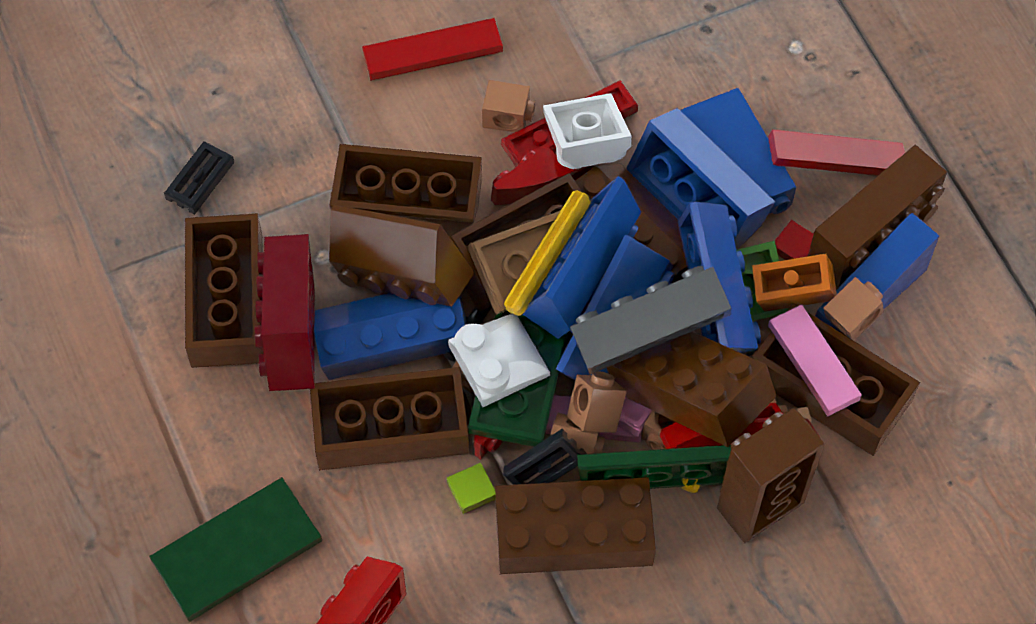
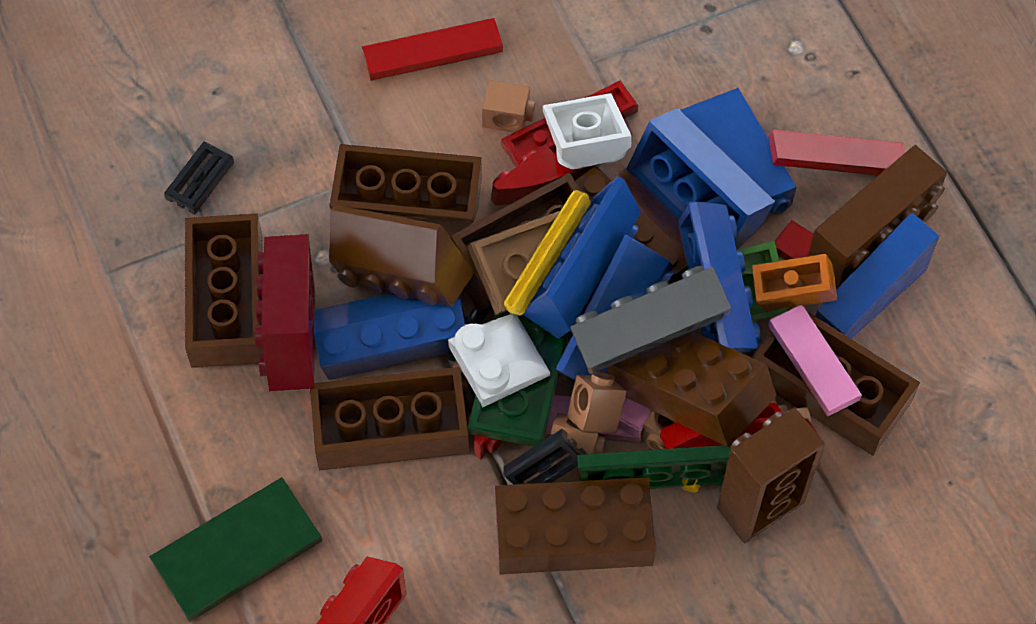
lime tile [446,462,495,514] -> none
nougat brick [823,277,884,341] -> none

